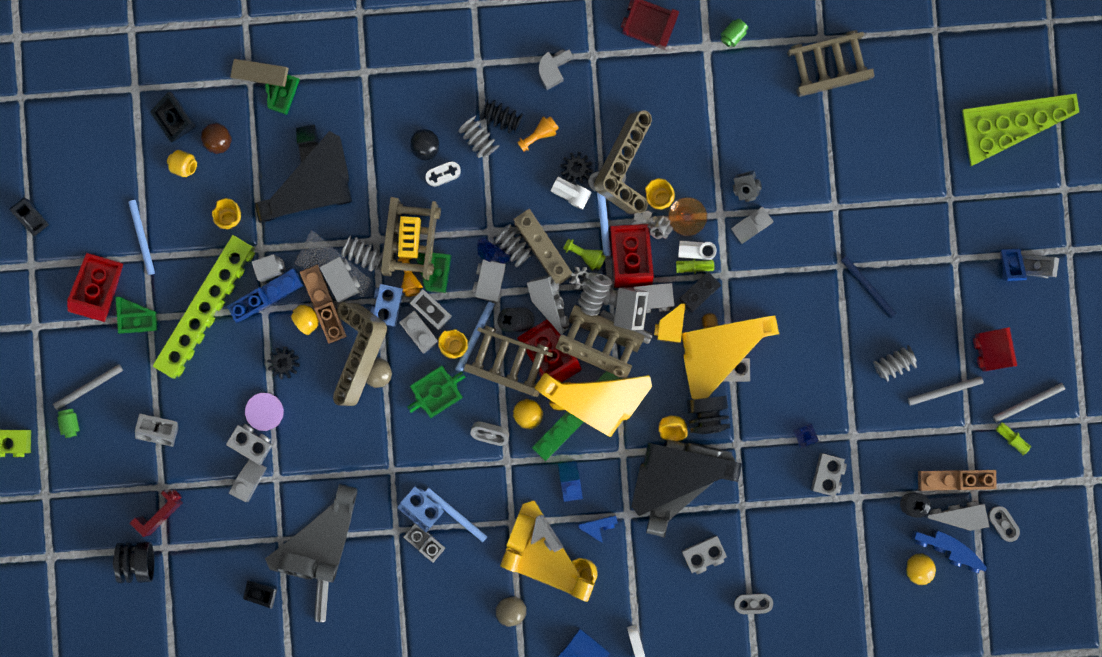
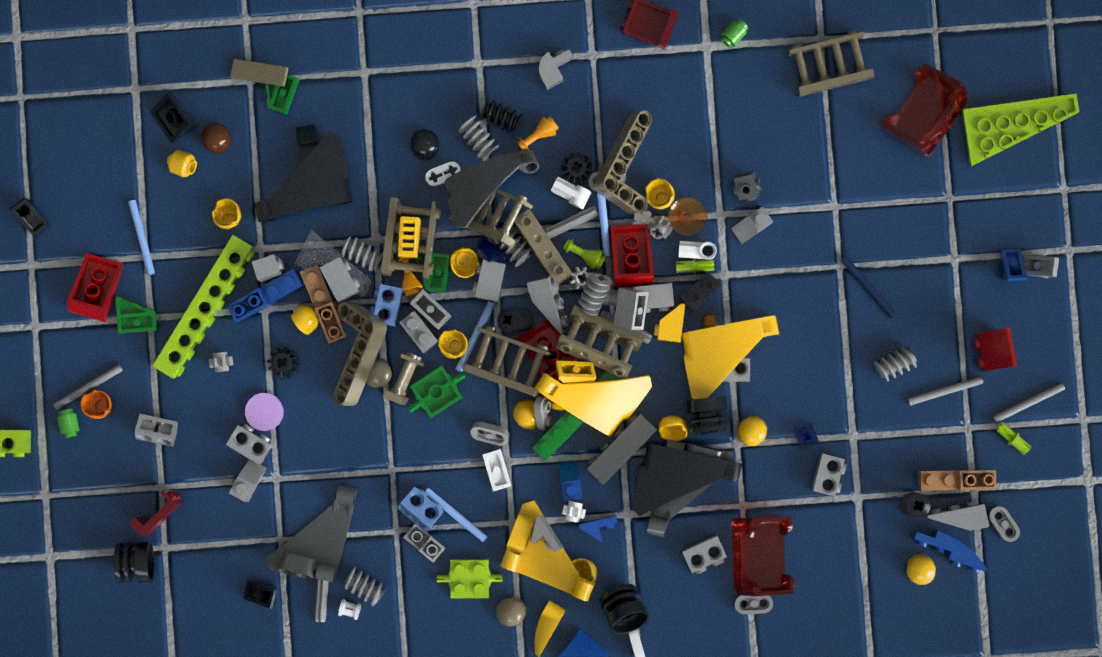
none -> orange hair [80,390,113,419]
none -> light grey gear [209,352,233,372]
none -> white bush [338,599,361,620]
none -> light grey piece [345,566,387,606]
none -> dark tan fence [383,352,424,405]
none -> lime plate [437,559,503,598]
none -> dark grey panel [444,150,540,228]
none -> dark tan fence [449,189,533,247]
none -> yellow hair [450,247,479,278]
none -> white plate [482,449,512,491]
none -> light grey plate [534,395,554,431]
none -> yellow piece [535,600,566,657]
none -> light grey axle [544,206,598,239]
none -> yellow slope [556,361,596,383]
none -> white gear [562,501,586,523]
none -> dark grey brick [587,414,657,485]
none -> black wheel [599,584,649,634]
none -> clear red windscreen [732,516,795,597]
none -> yellow hair [737,416,767,446]
none -> clear red windscreen [882,63,969,157]

